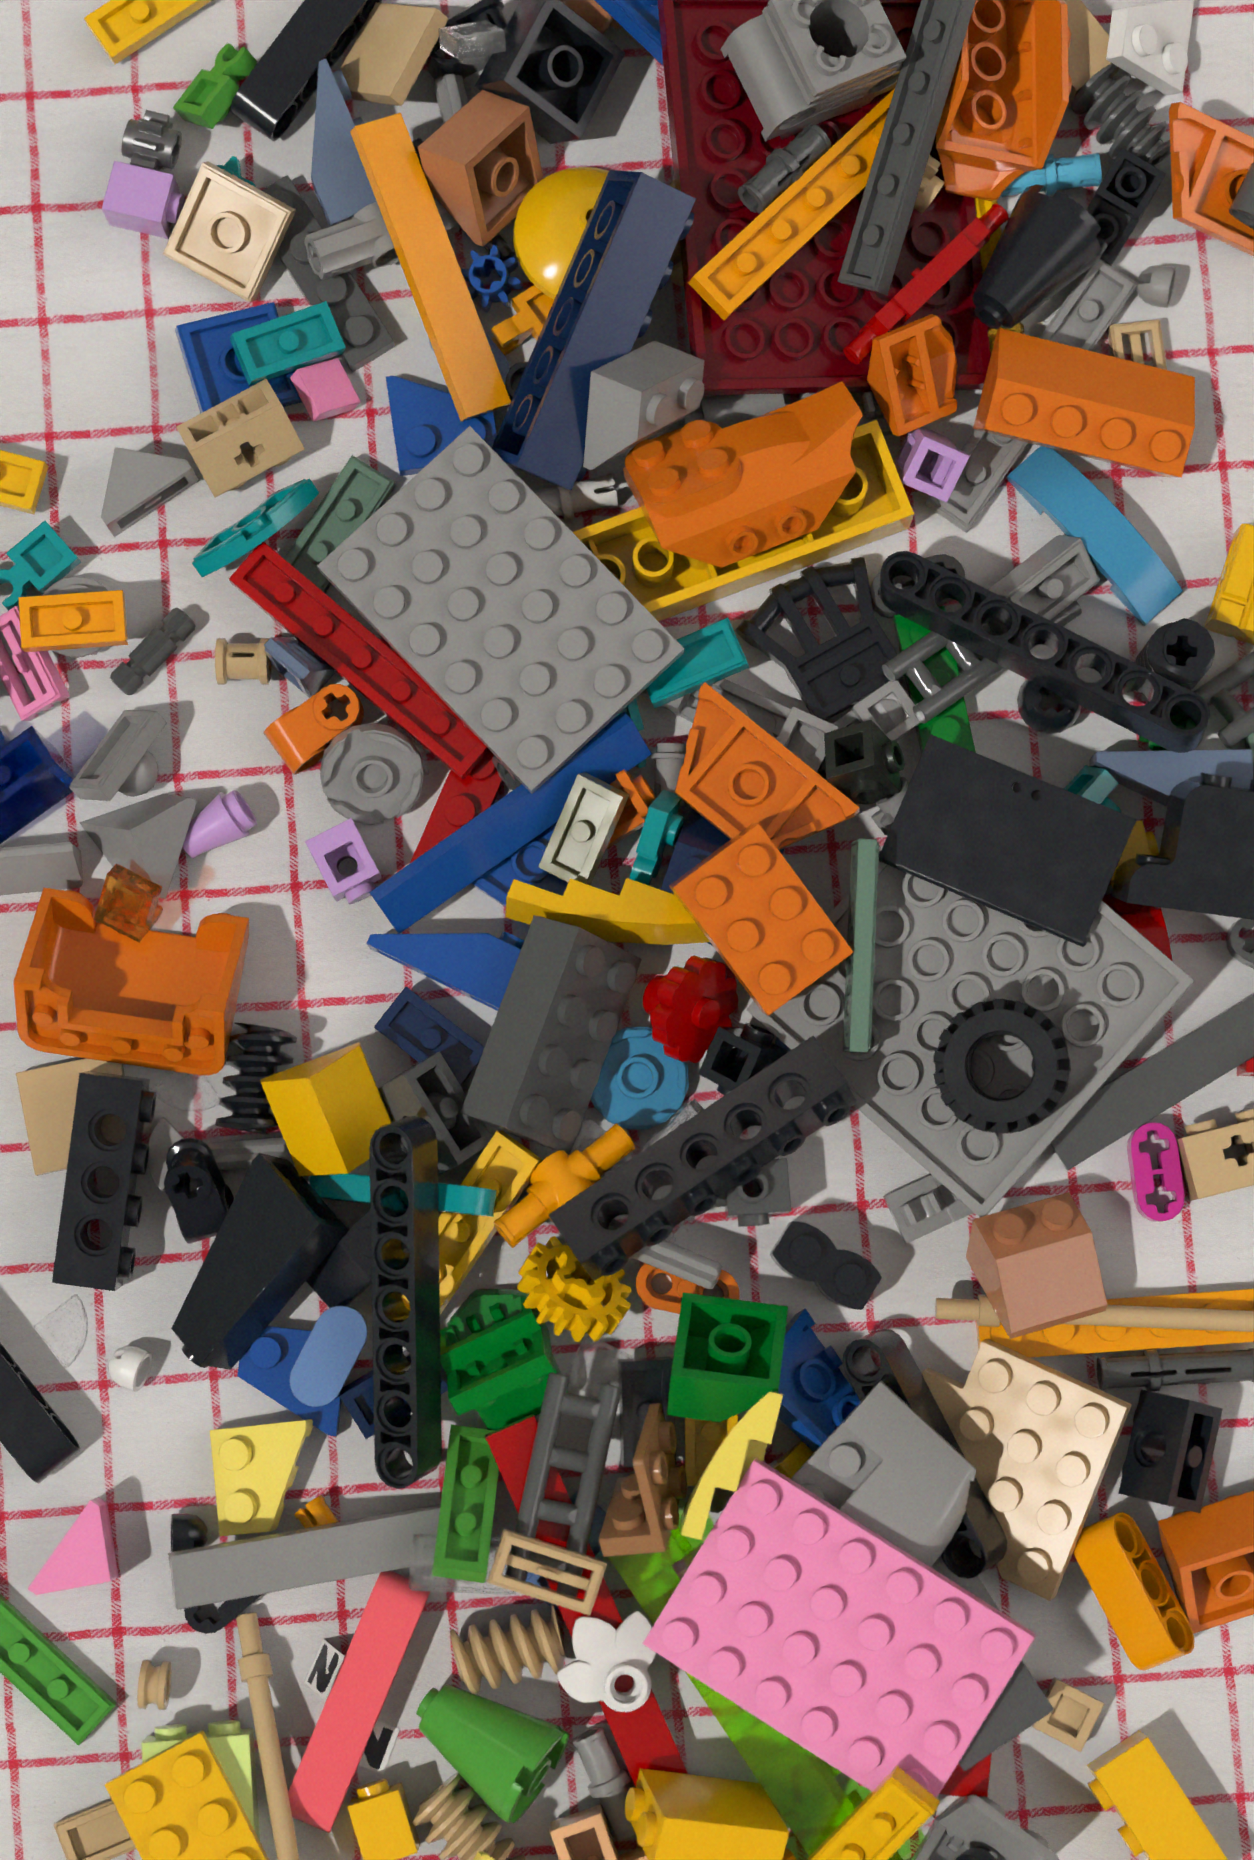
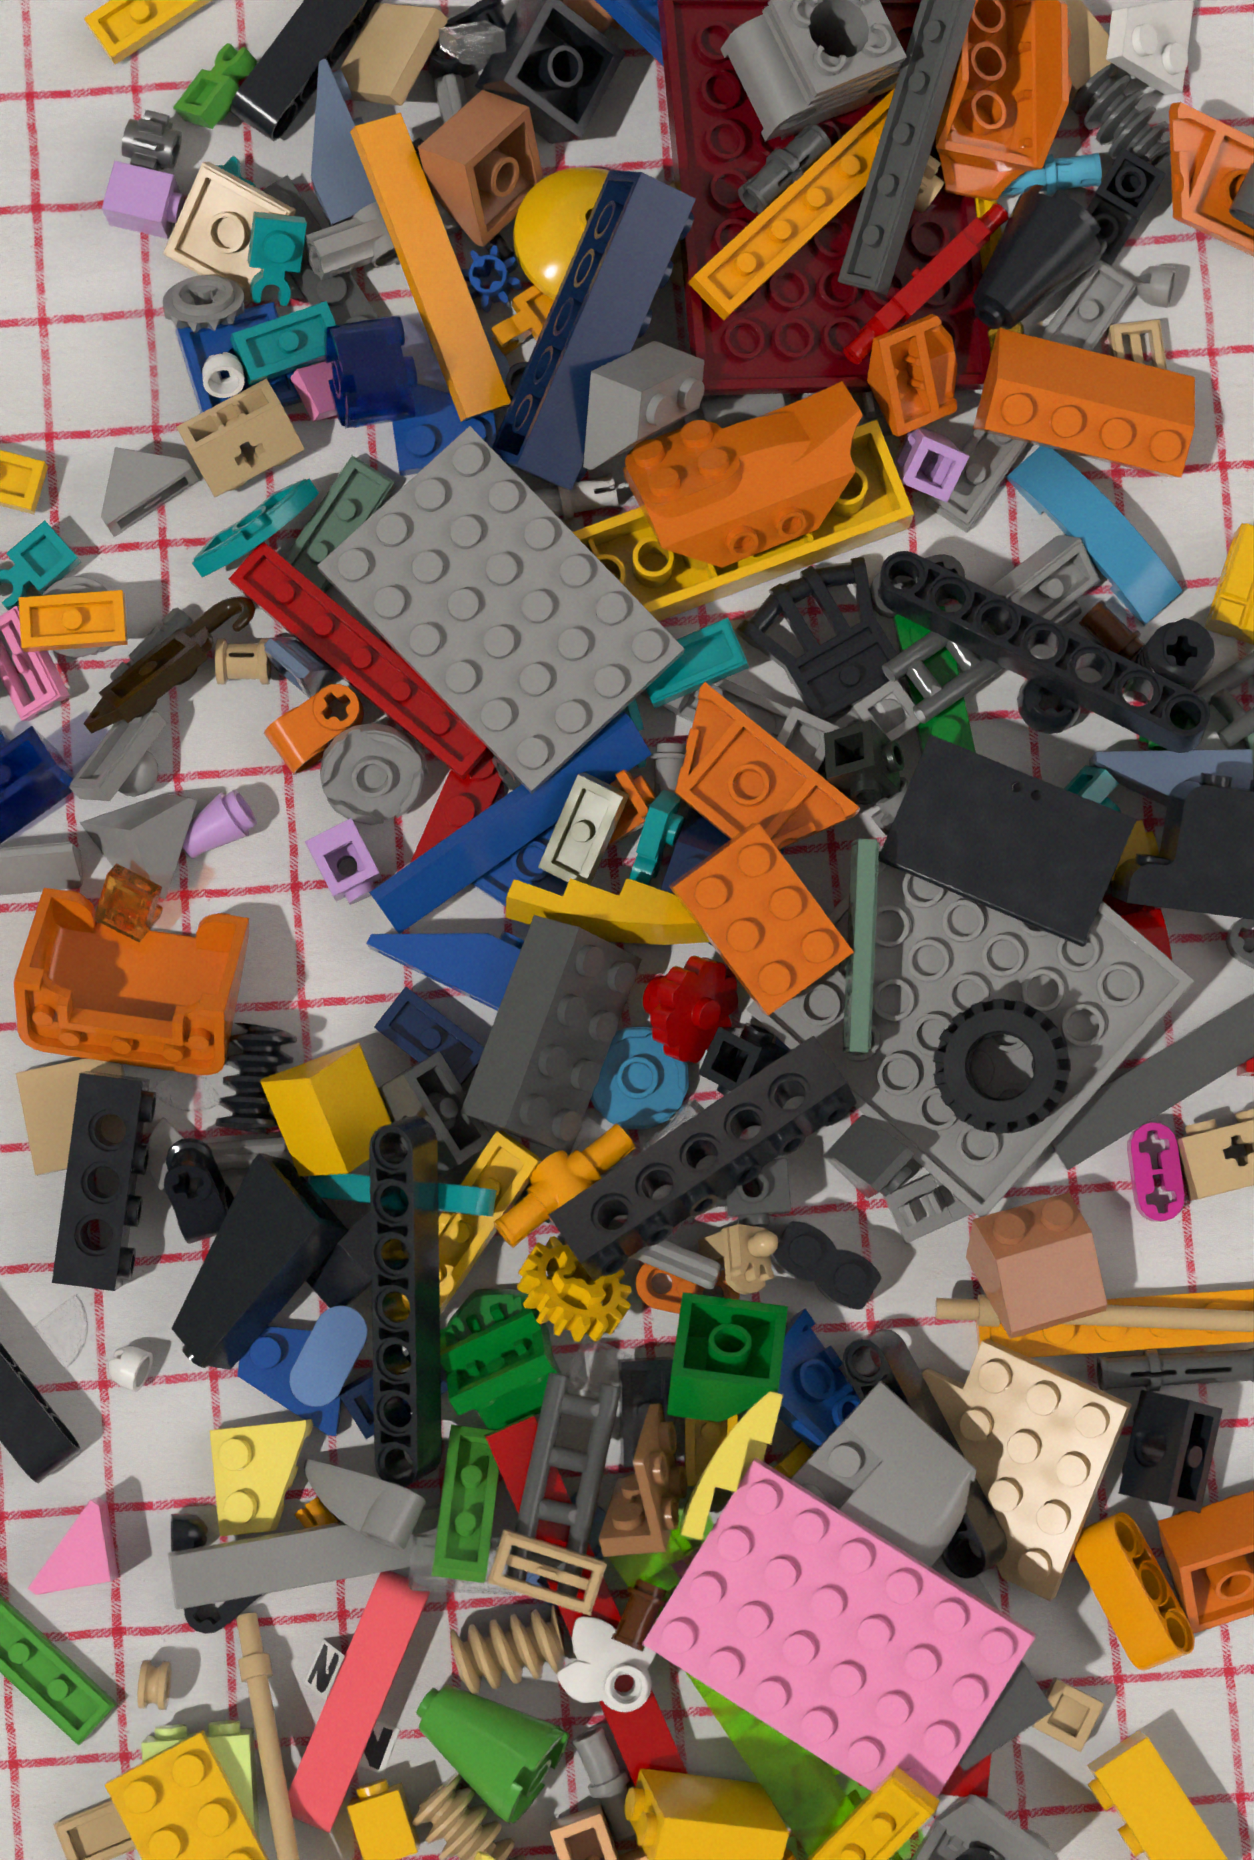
none -> dark brown plate [83,596,255,734]
none -> light grey gear [162,275,244,333]
none -> white hinge [202,352,244,398]
none -> teal plate [247,211,307,306]
none -> light grey piece [304,1459,426,1551]
none -> clear blue brick [324,315,417,429]
none -> reddish brown pin [611,1578,667,1652]
none -> tan piece [698,1224,779,1295]
none -> dark grey slope [823,1115,915,1199]
none -> reddish brown pin [1079,600,1145,660]

